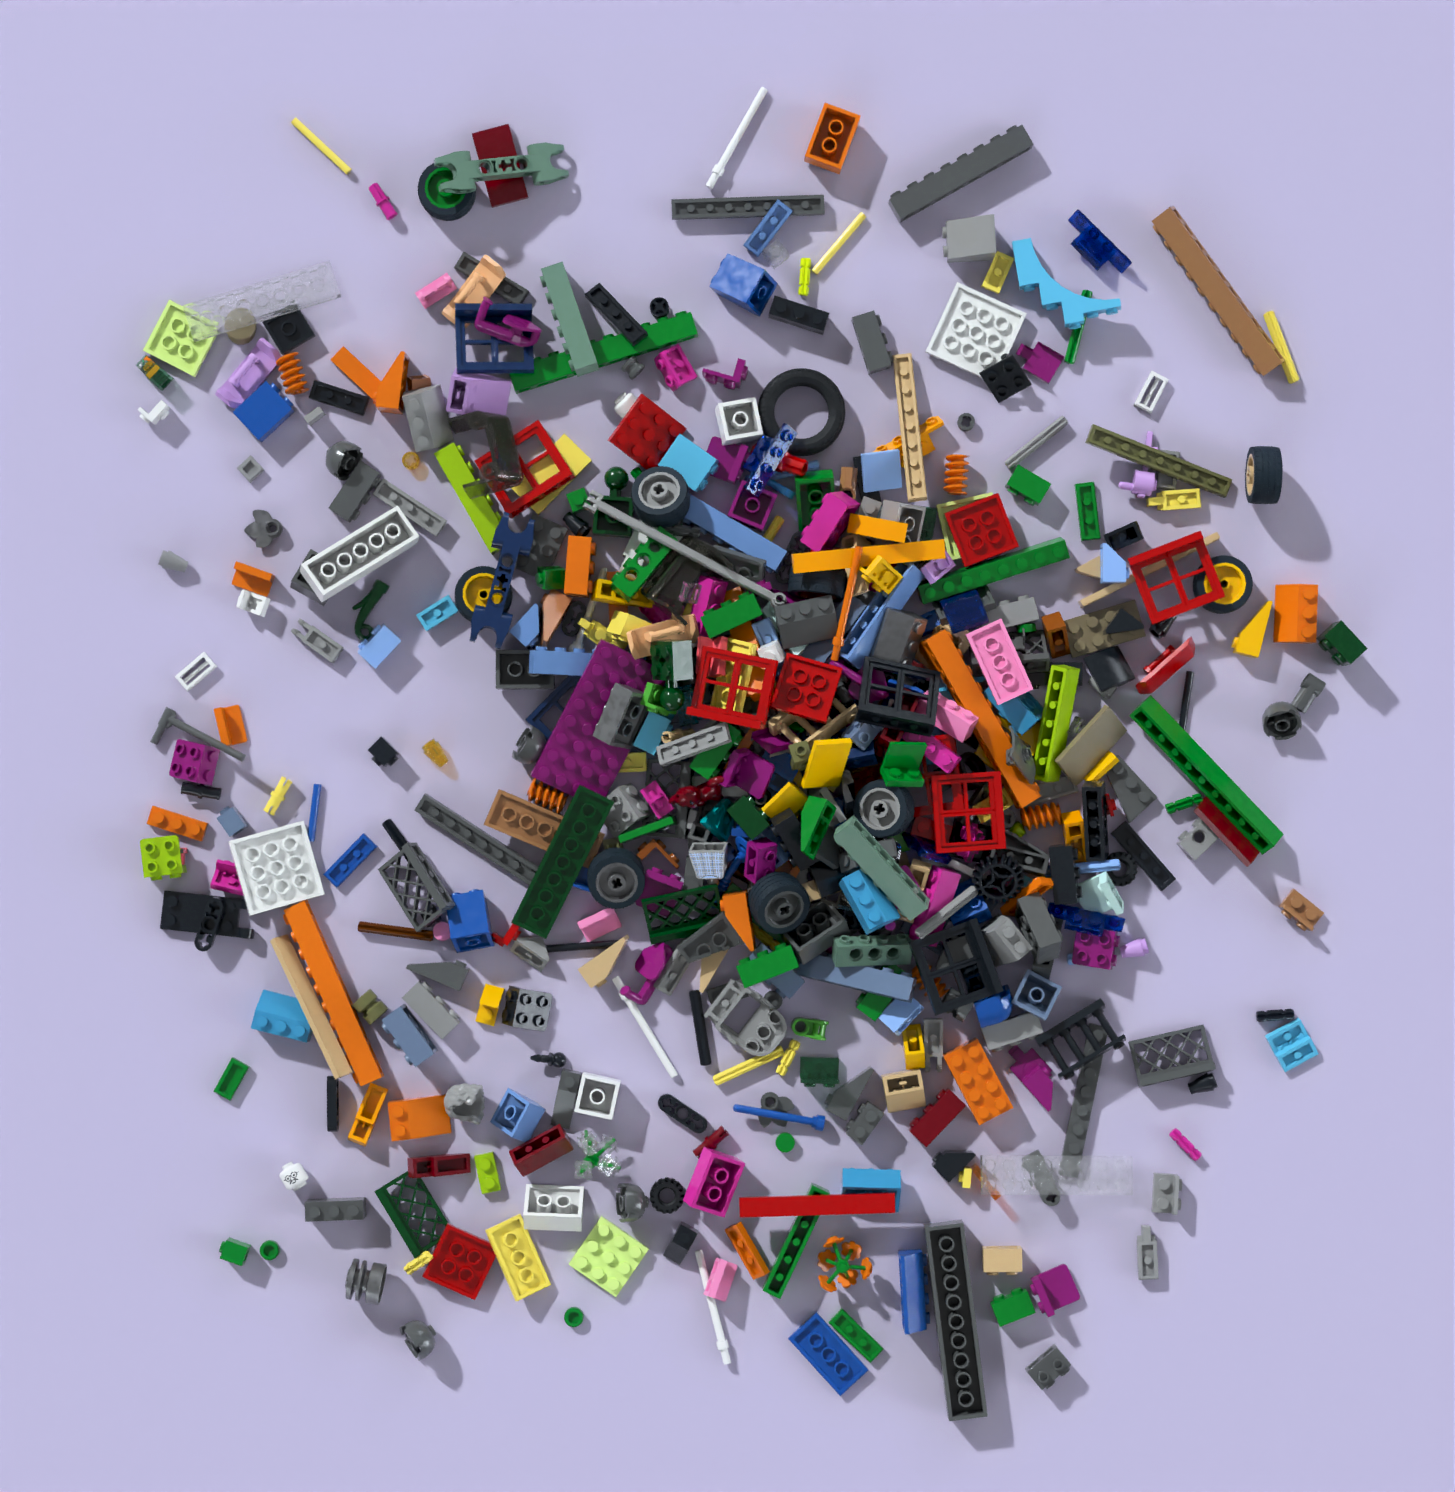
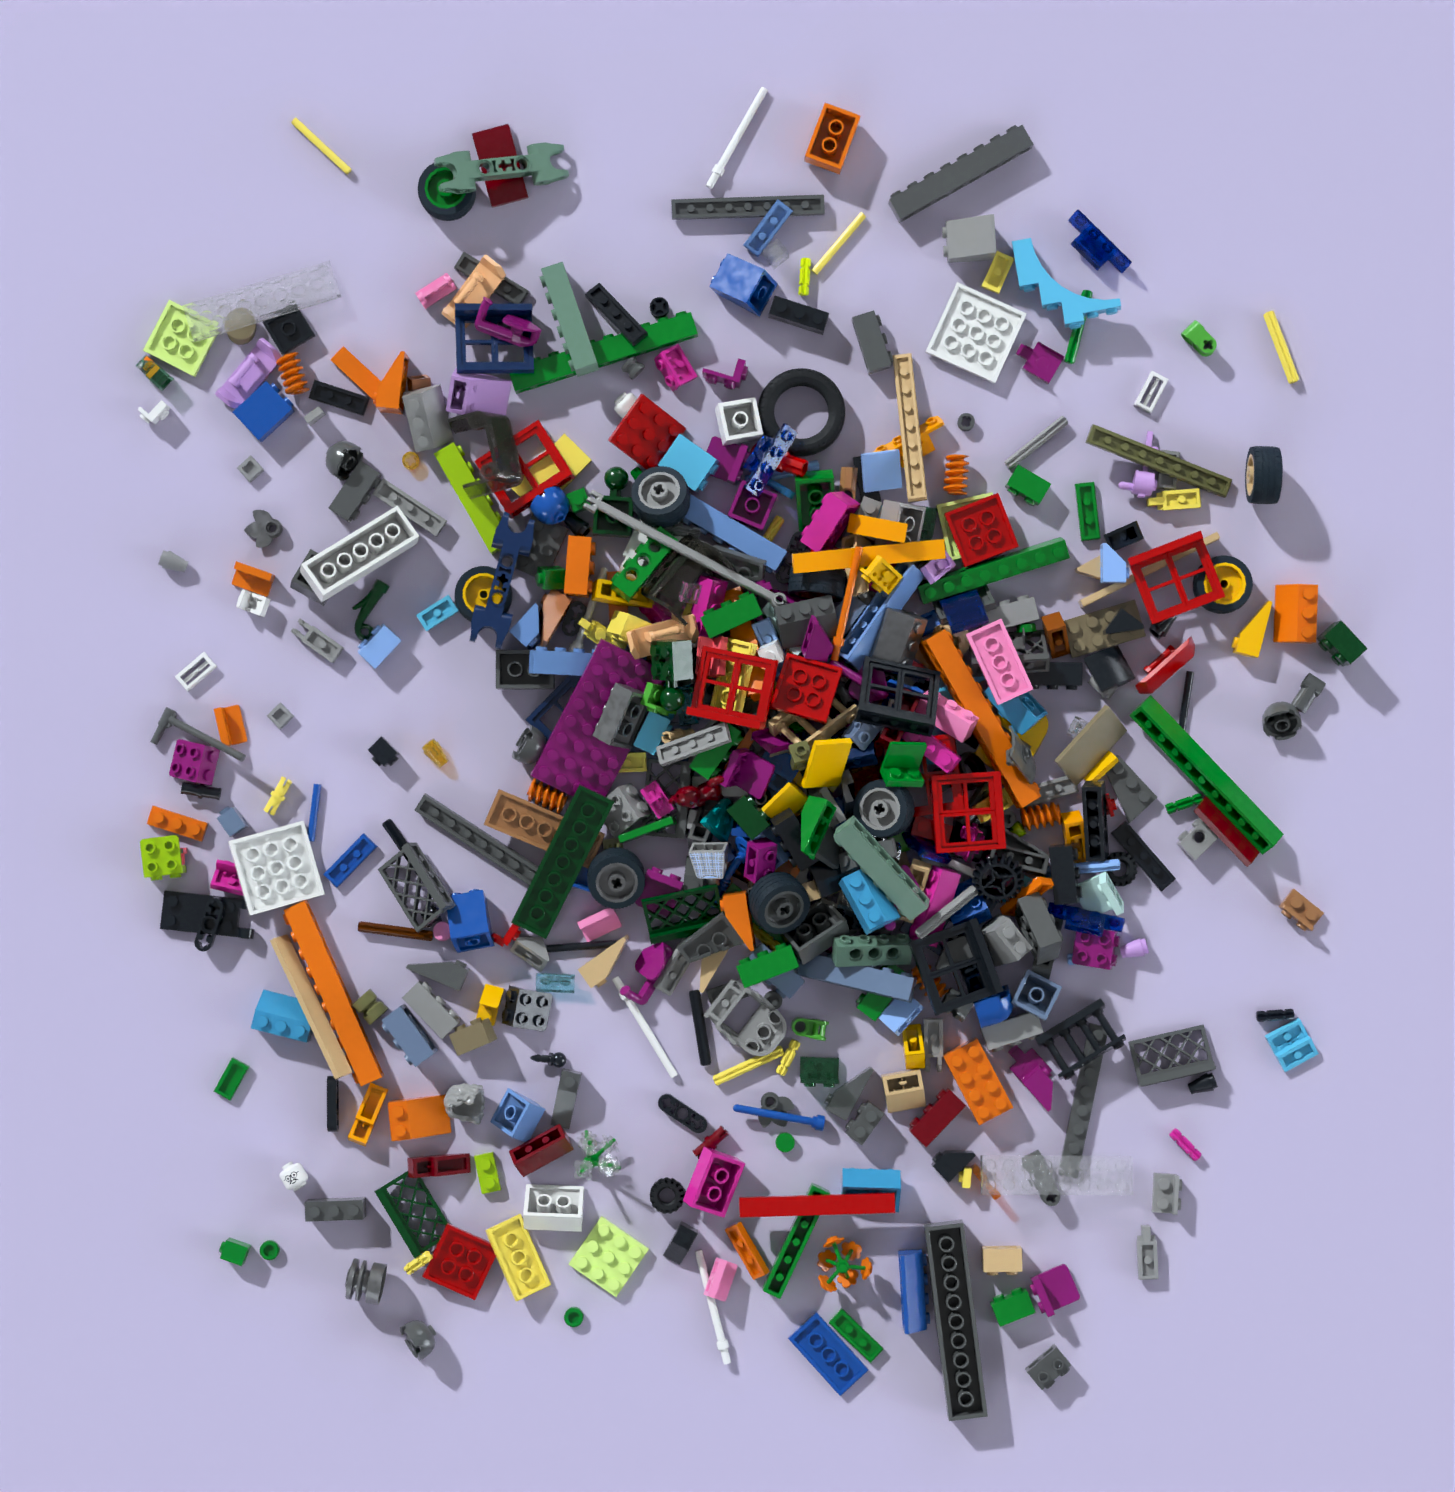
dark pink axle [369,183,398,220] -> none
white brick [574,1072,621,1120] -> none
dark grey cylinder [616,1183,649,1223] -> none
dark orange bracket [637,839,680,869] -> none
black hinge [979,353,1032,403] -> none
lime brick [1034,665,1080,782] -> none
medium nougat brick [1152,206,1285,376] -> none
none -> light grey tile [267,702,294,730]
none -> dark tan brick [449,1017,497,1056]
none -> blue cylinder [530,486,570,525]
none -> clear light blue plate [536,973,575,993]
none -> magenta slope [801,615,833,662]
none -> bright green piece [1181,320,1217,357]

